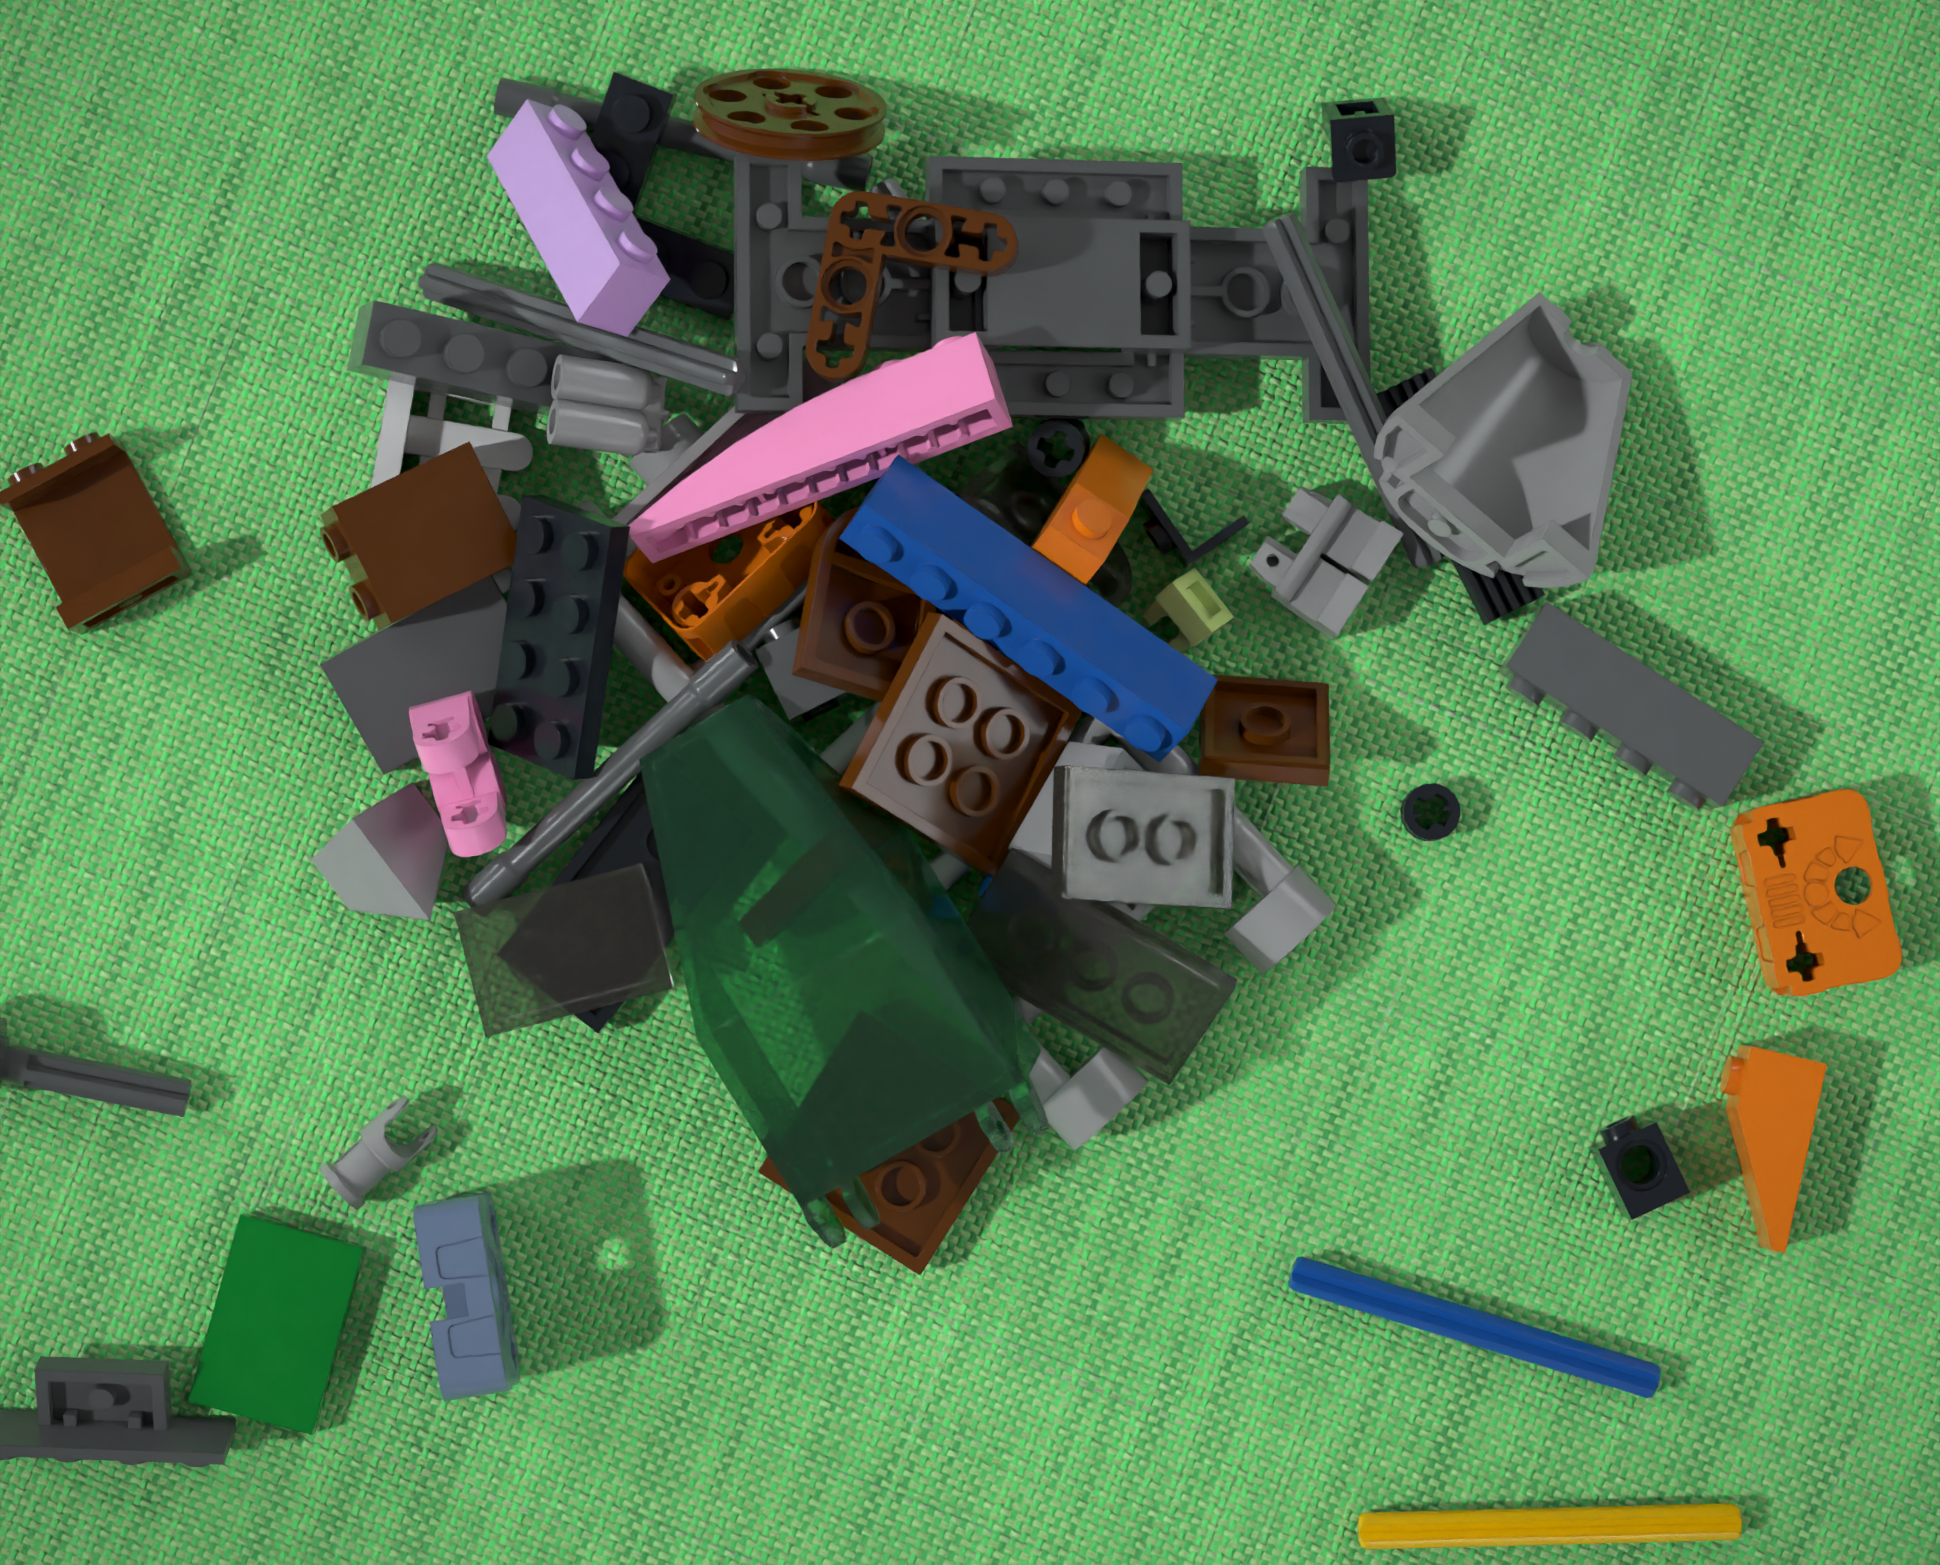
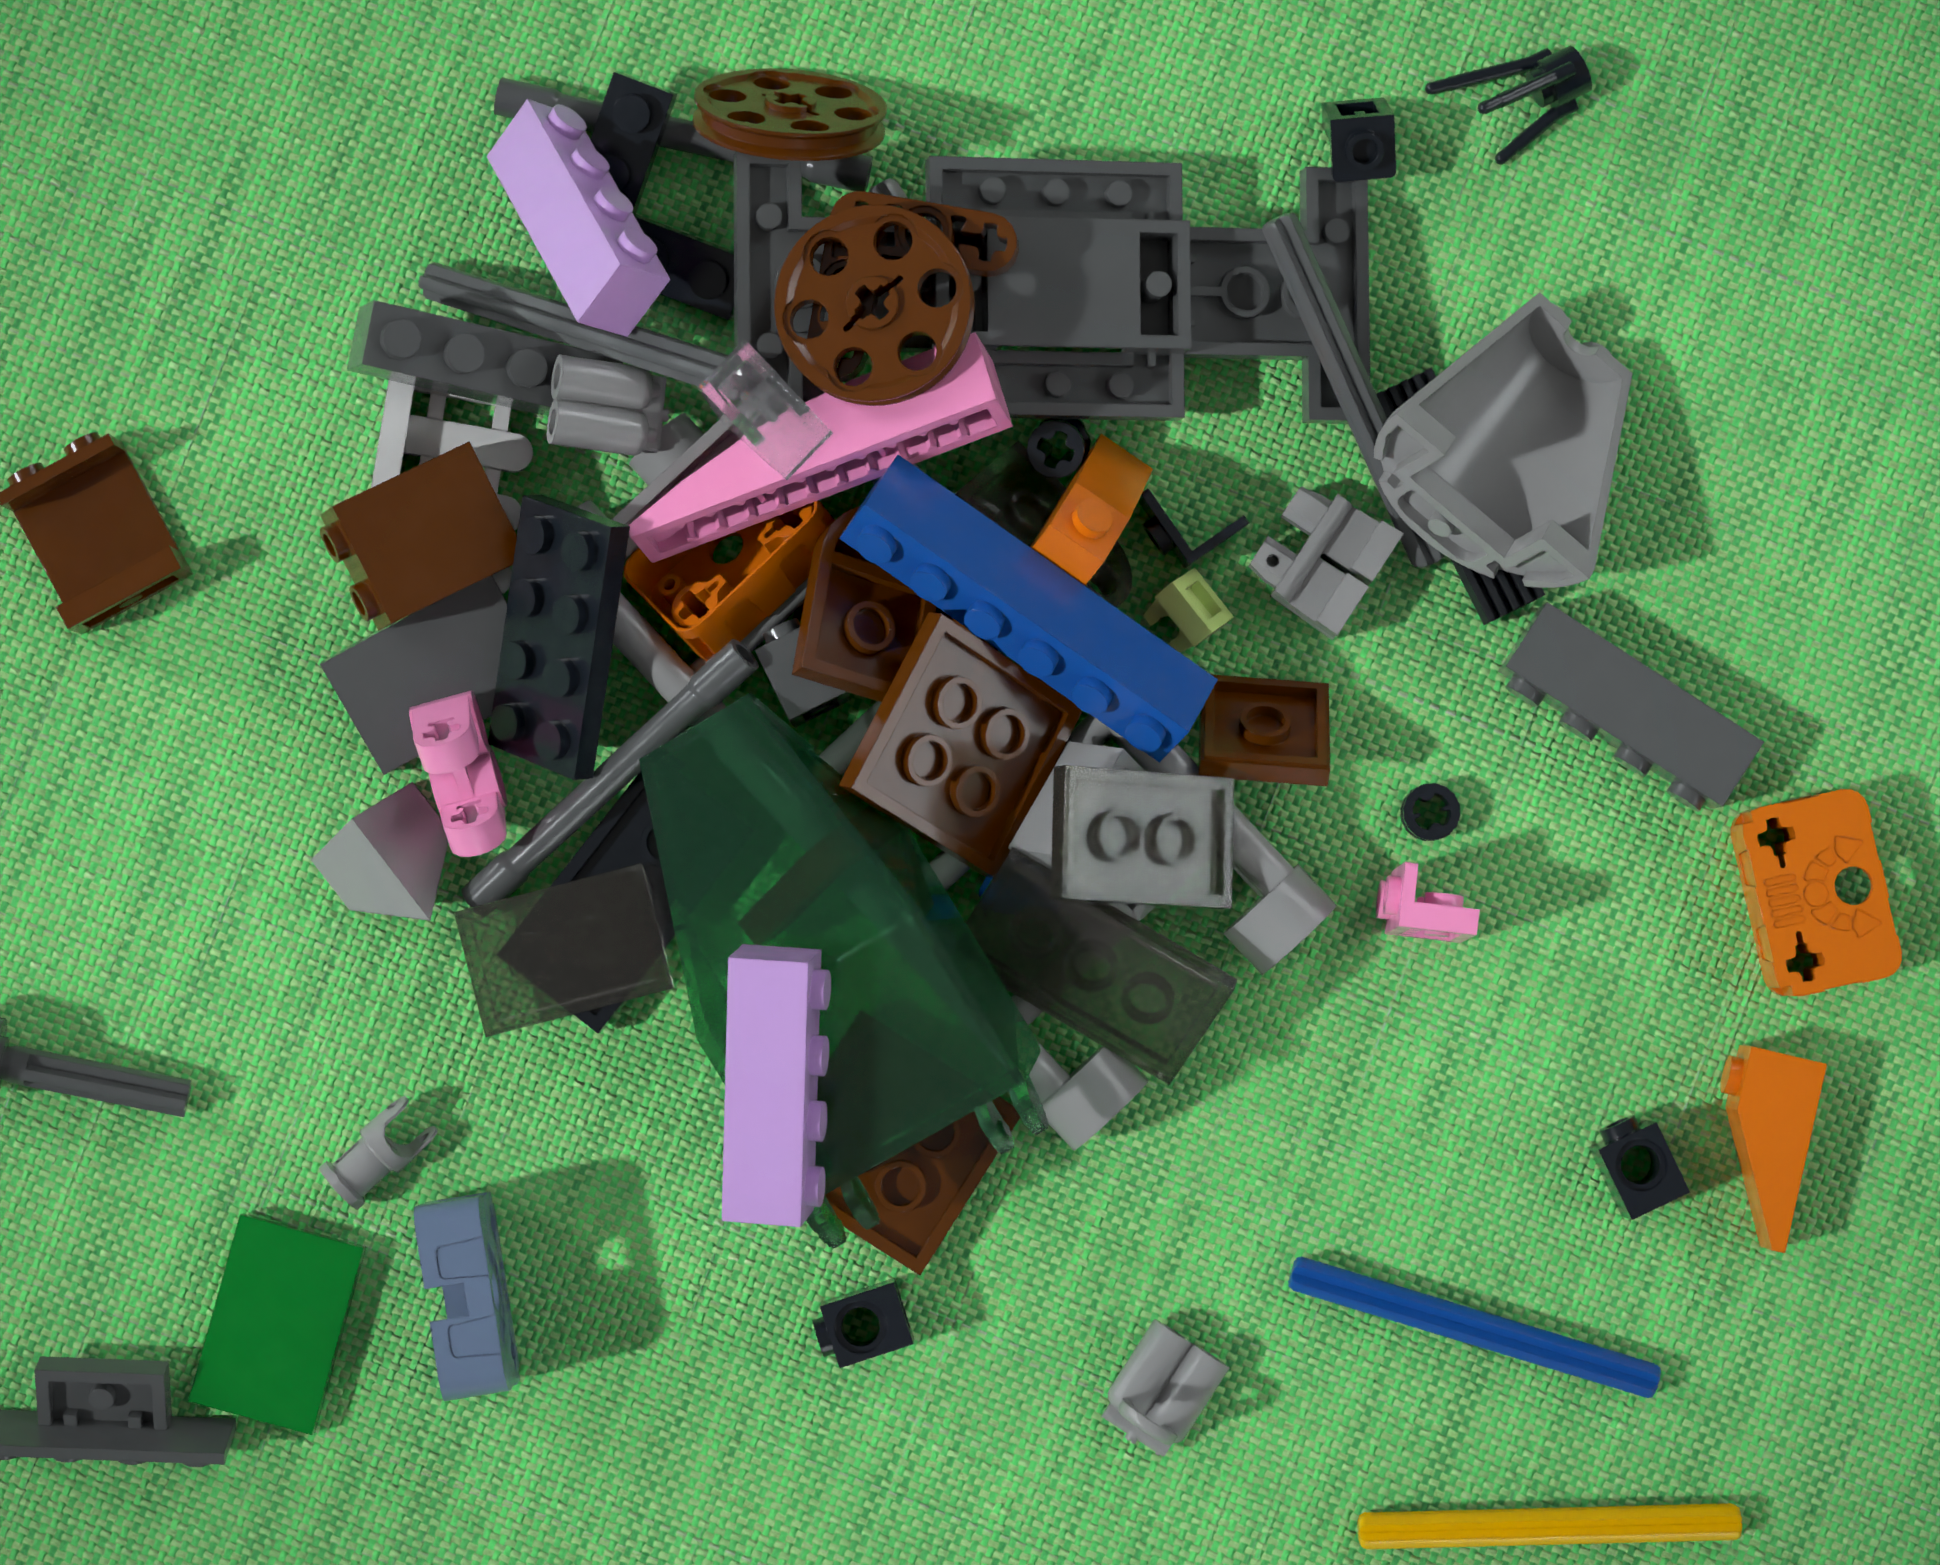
none -> clear slope [697,340,833,480]
none -> lavender brick [722,944,831,1227]
none -> reddish brown wedge [774,204,975,406]
none -> black brick [812,1278,914,1368]
none -> light grey piece [1101,1319,1230,1457]
none -> bright pink bracket [1376,862,1480,943]
none -> black plant [1425,45,1592,165]

